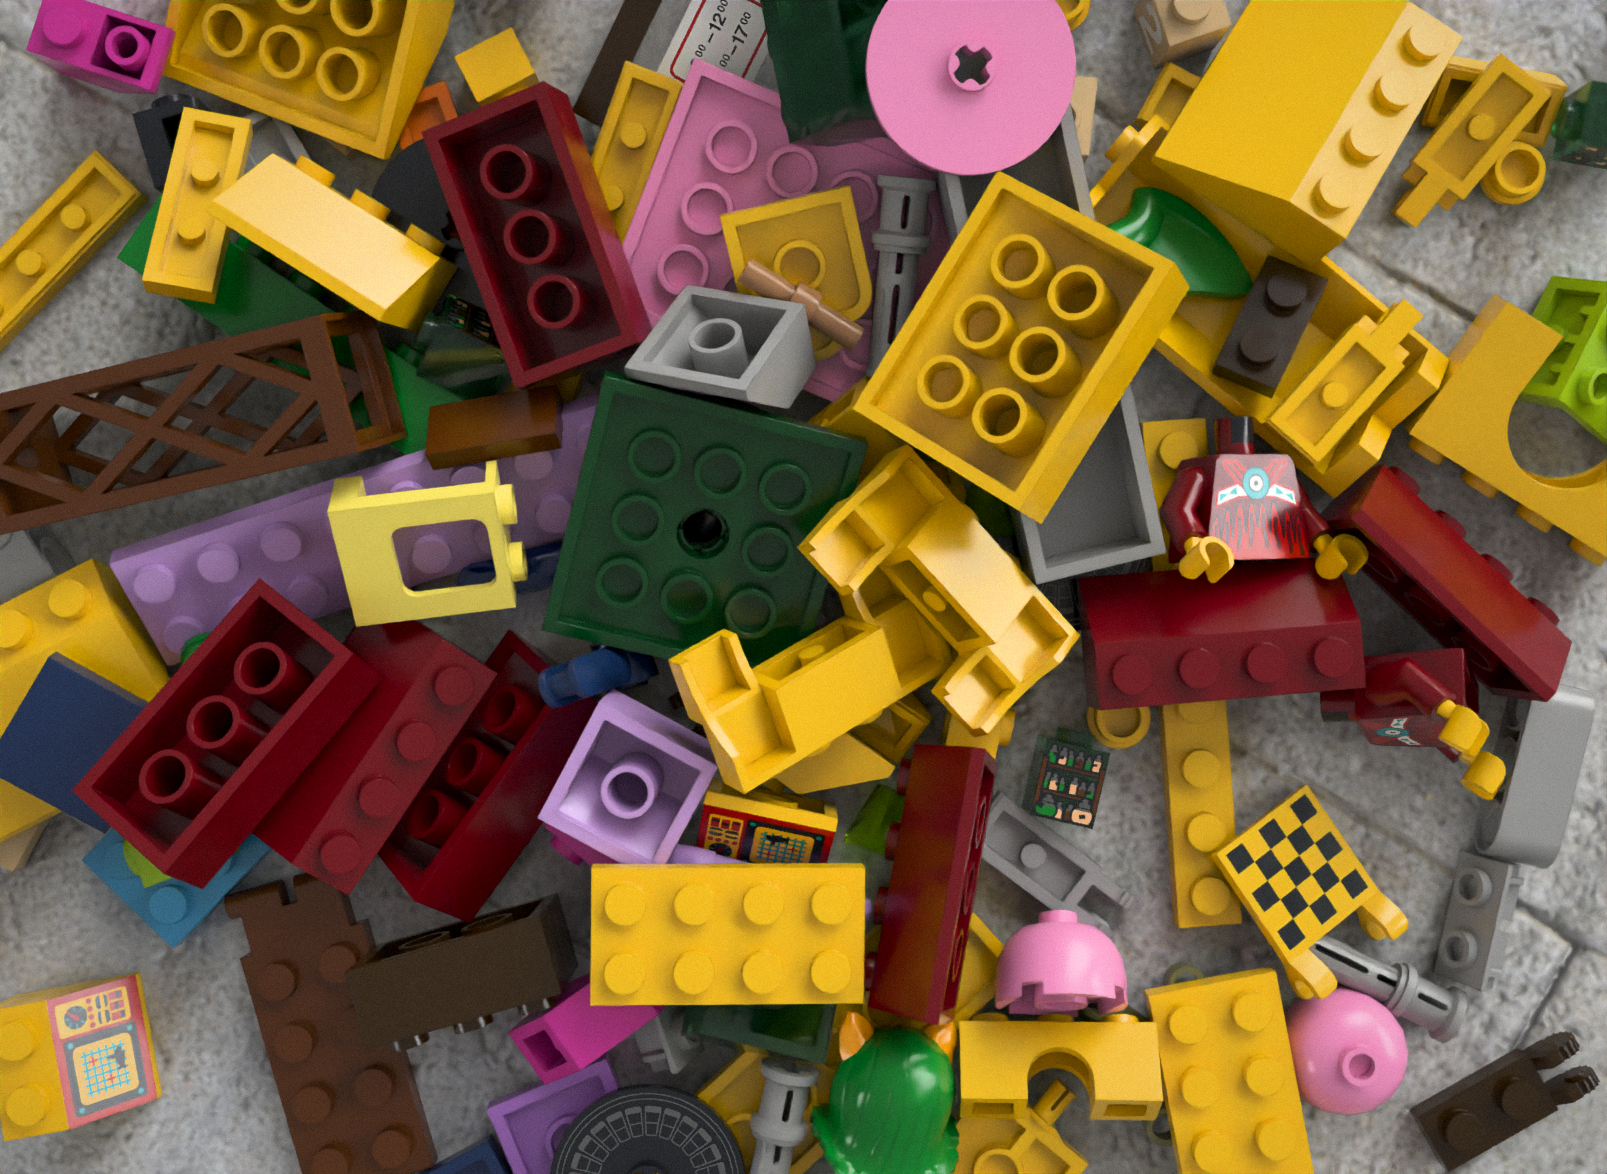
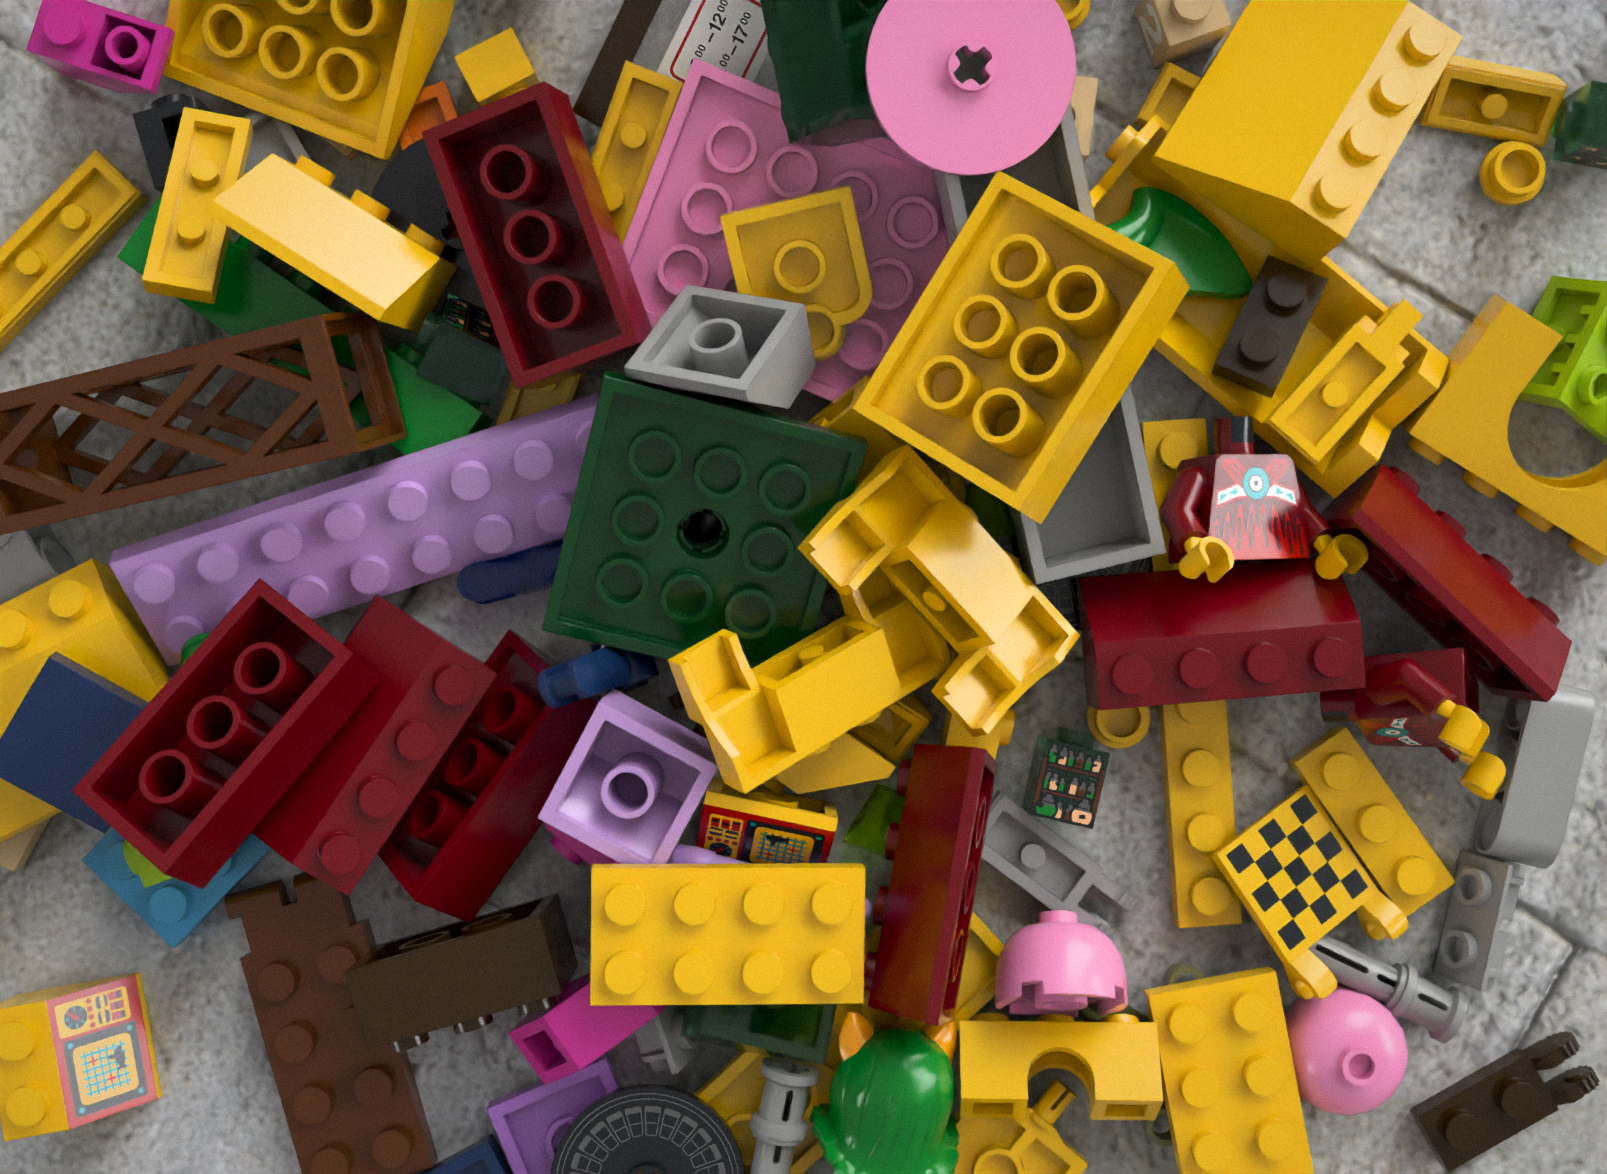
light yellow window [327,460,528,627] -> none
reddish brown tile [425,384,563,470] -> none
medium nougat bar [737,258,865,351] -> none
light grey pin [865,174,937,377] -> none
yellow hinge [1390,53,1553,228] -> none
none -> yellow plate [1288,725,1456,917]

